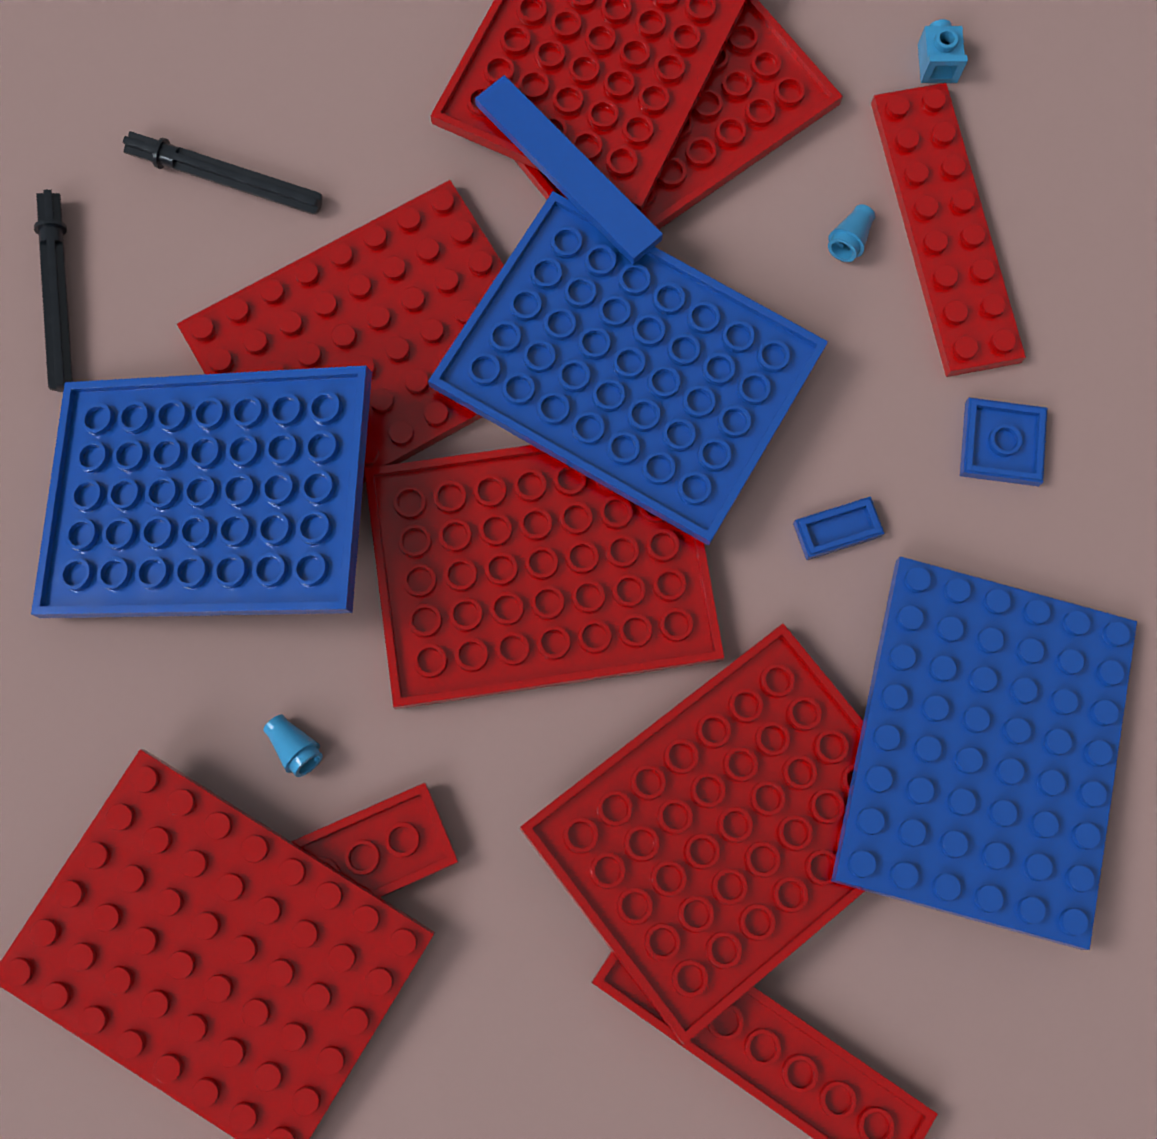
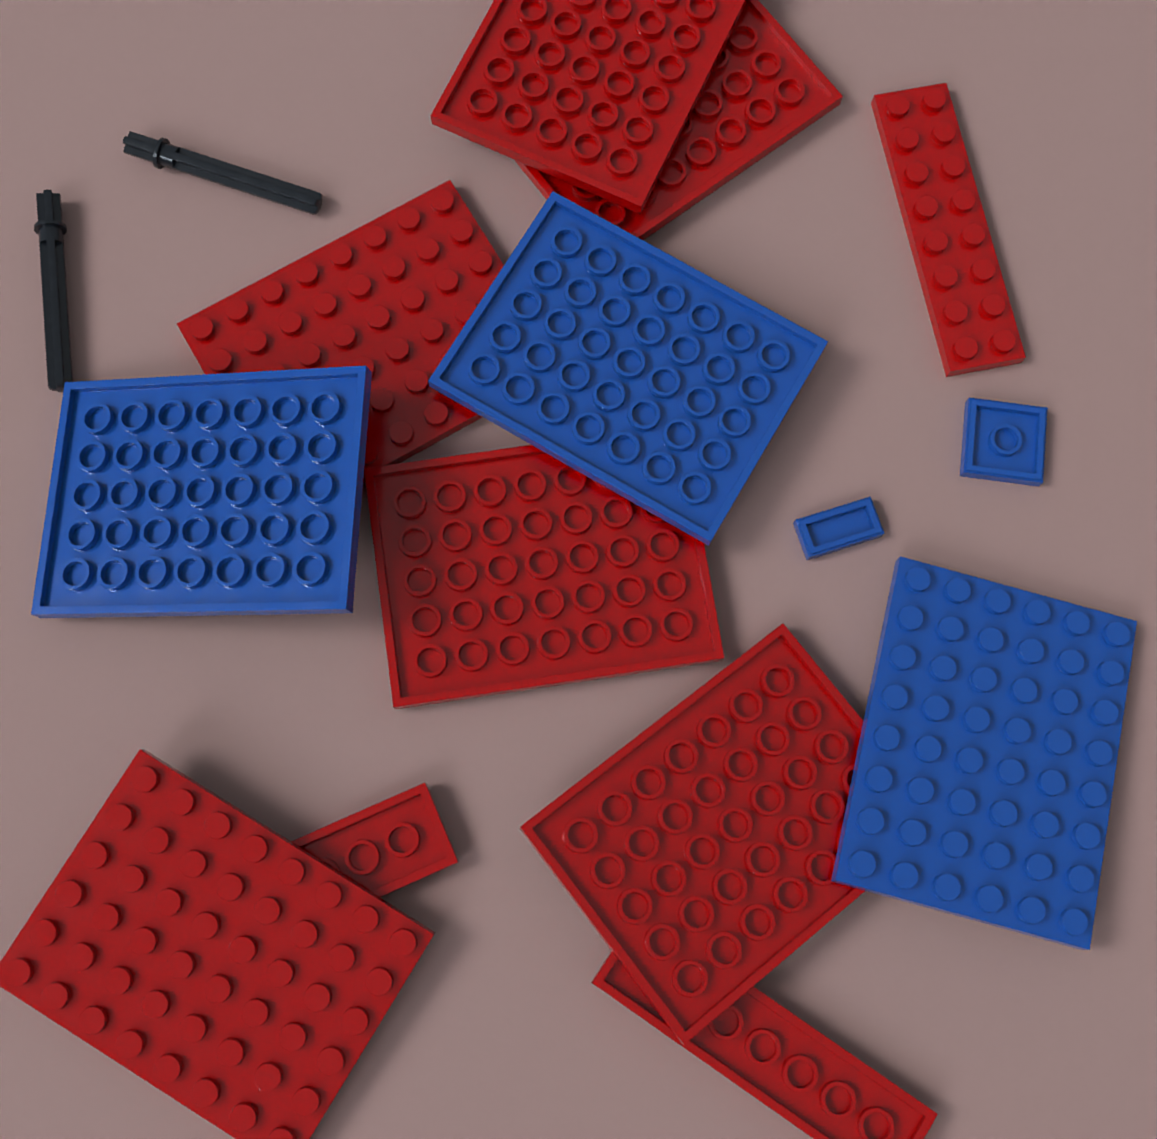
dark azure cone [263,714,323,777] -> none
blue tile [475,75,663,265] -> none
dark azure cone [828,204,876,262] -> none
dark azure brick [918,19,968,83] -> none

